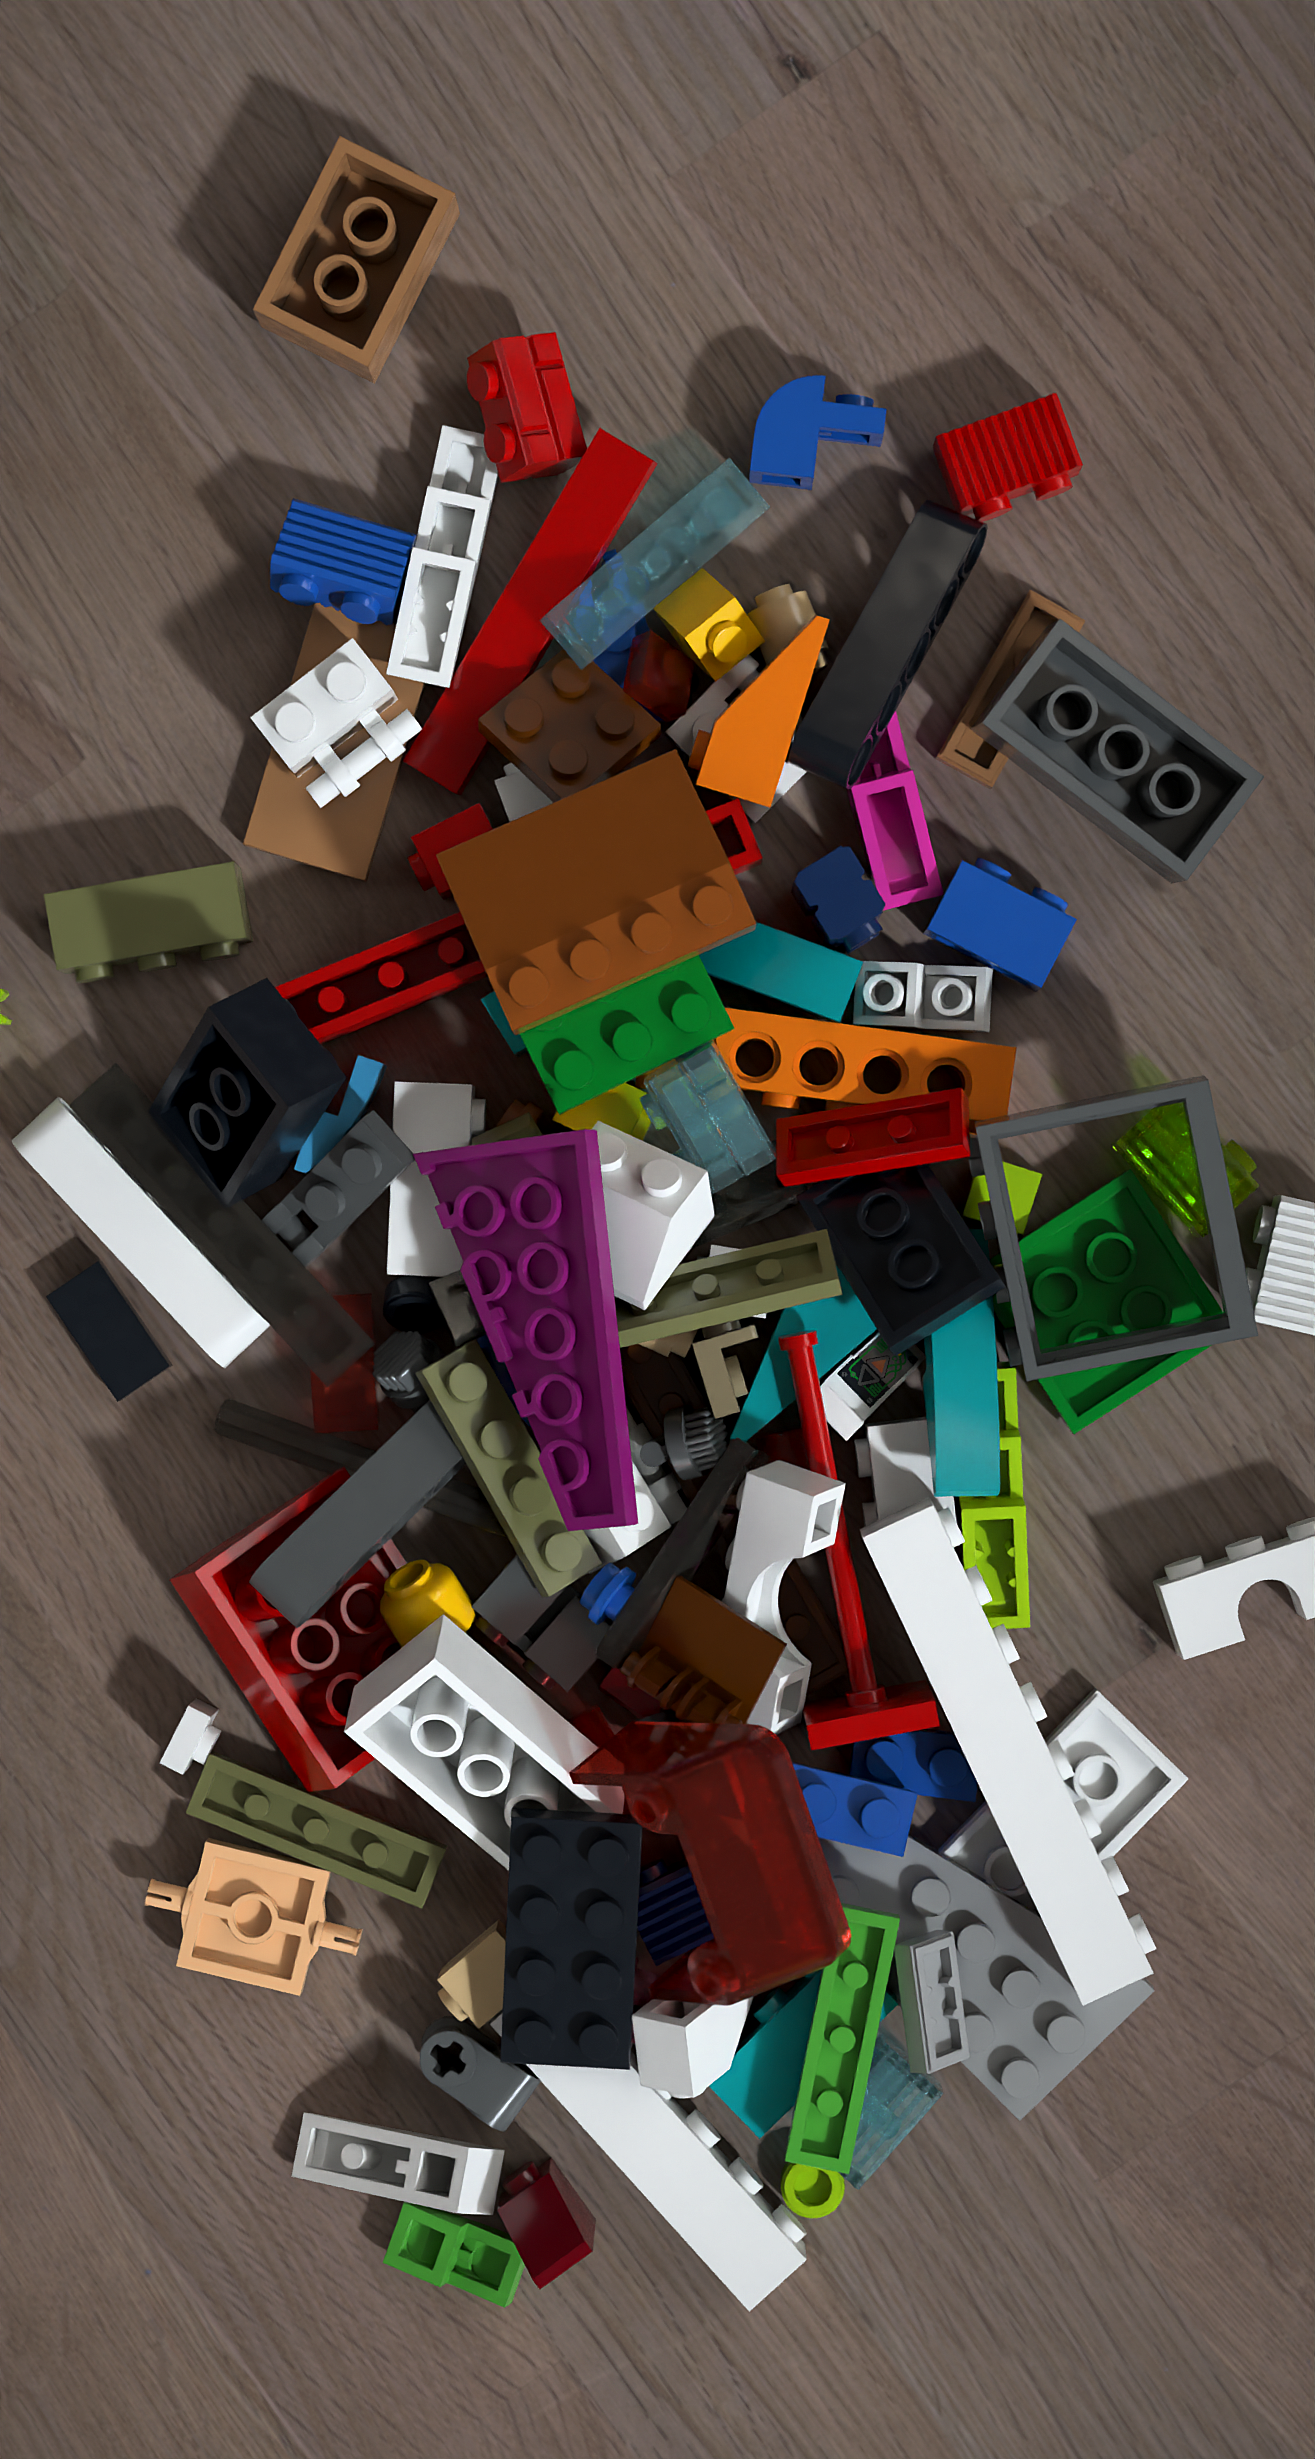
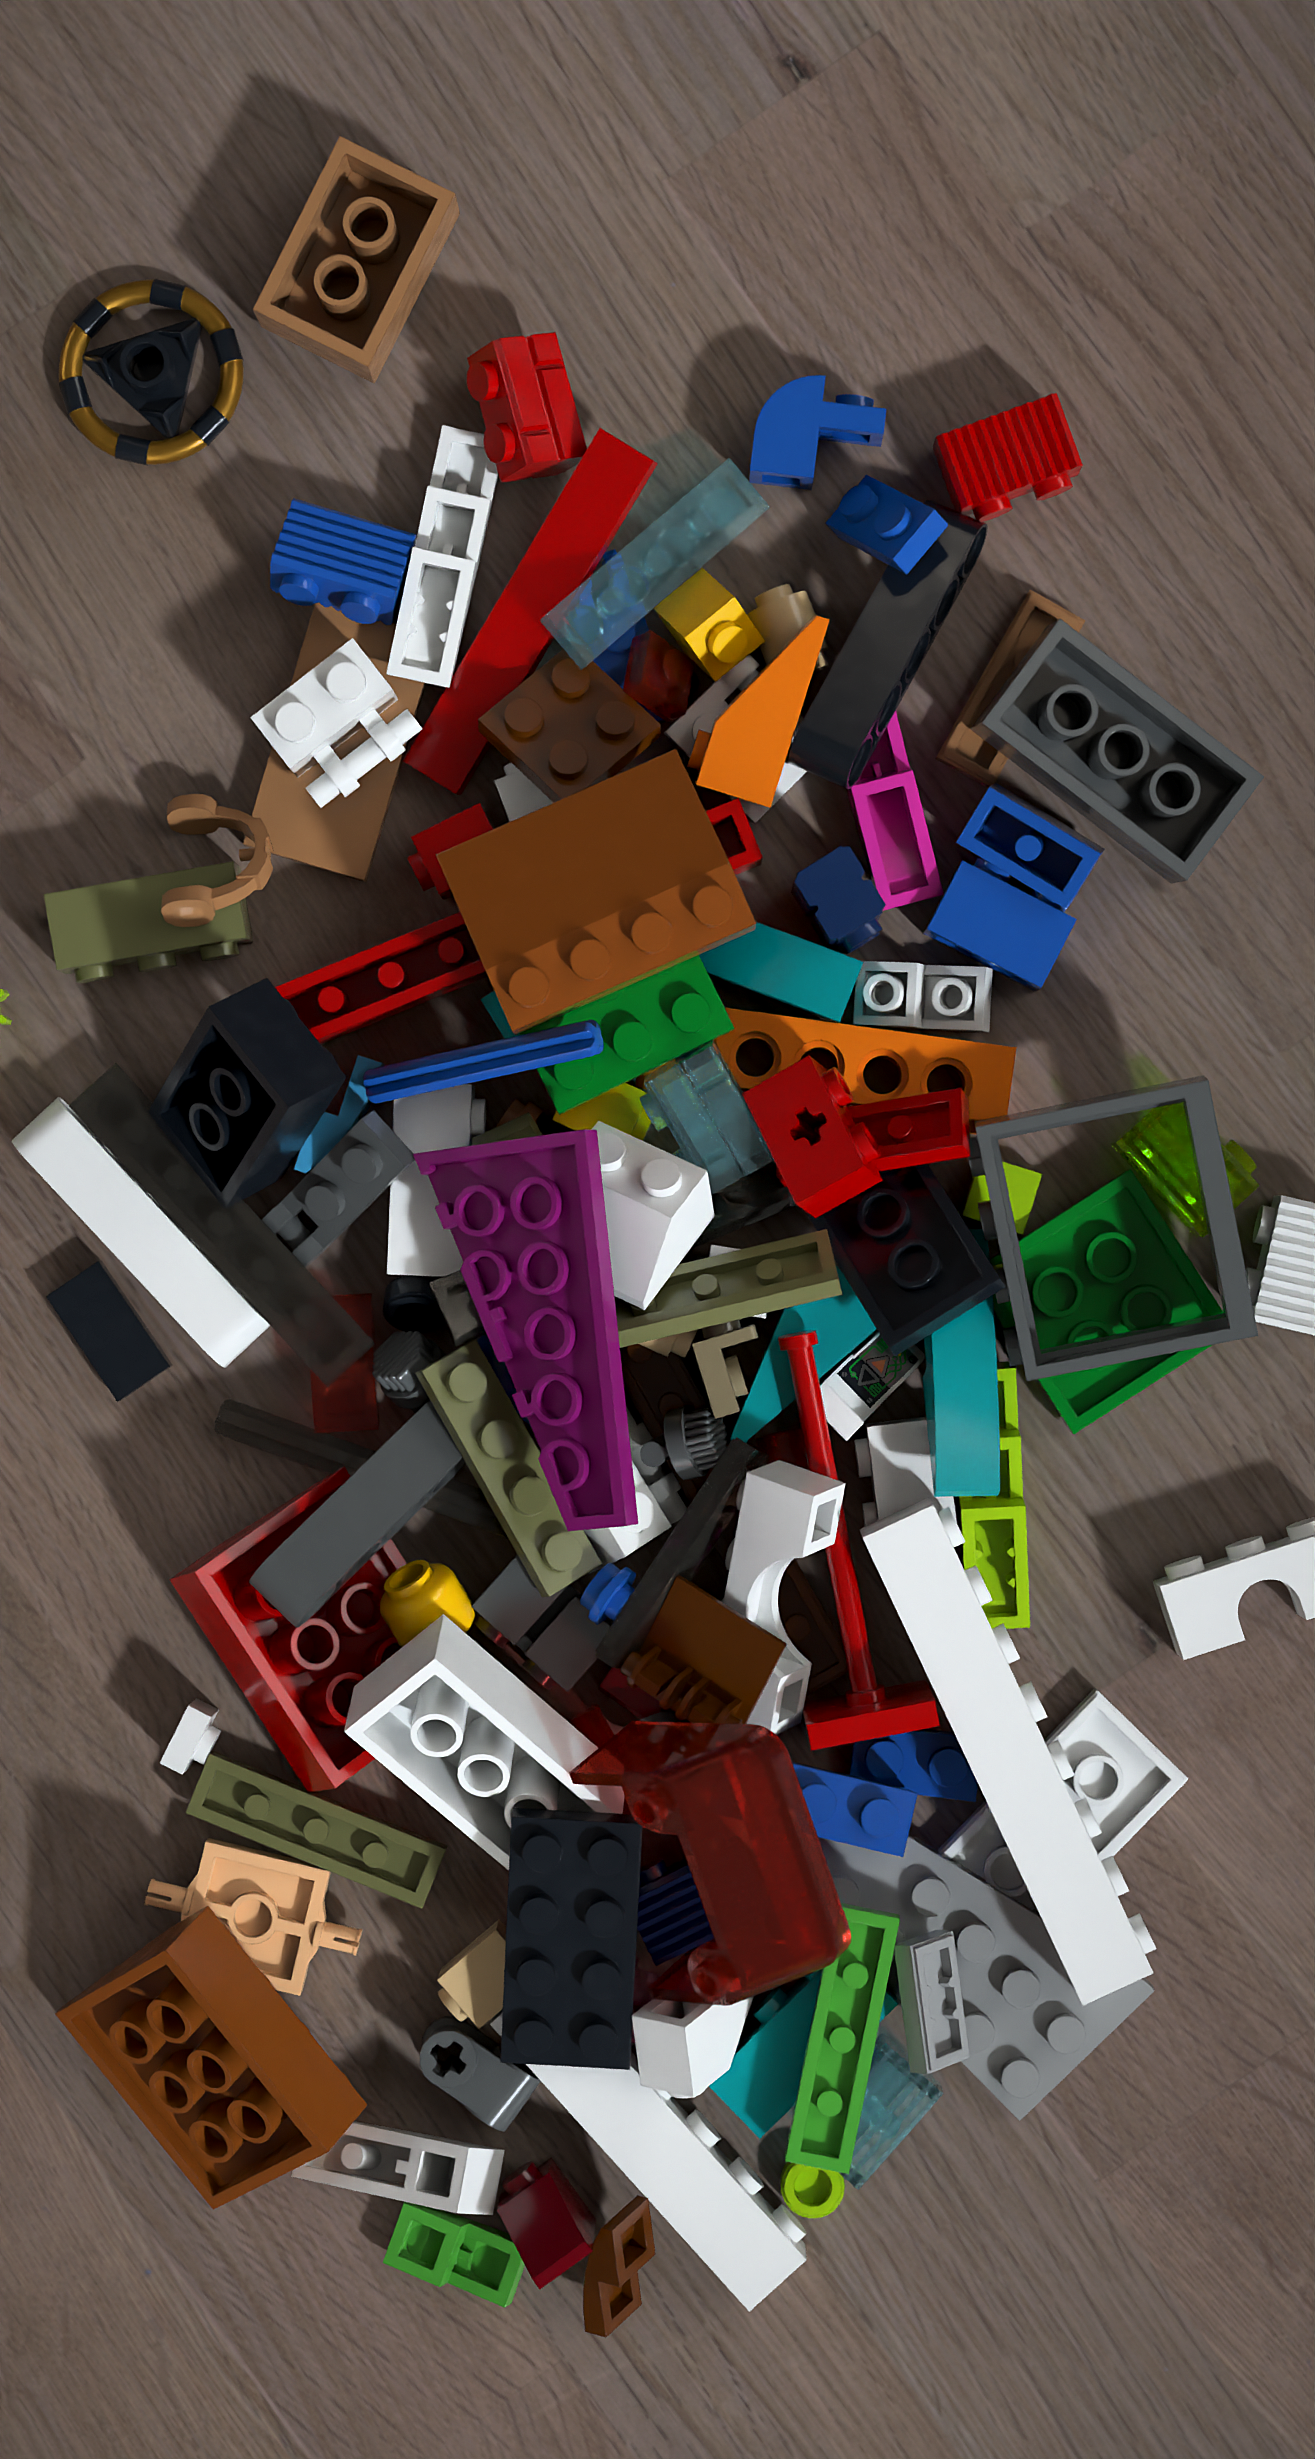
none -> dark orange slope [55,1906,367,2210]
none -> black piece [59,279,244,465]
none -> medium nougat piece [161,794,274,927]
none -> blue axle [363,1020,604,1104]
none -> reddish brown slope [583,2195,656,2338]
none -> red brick [742,1055,883,1218]
none -> blue plate [825,475,948,575]
none -> blue brick [956,783,1105,909]

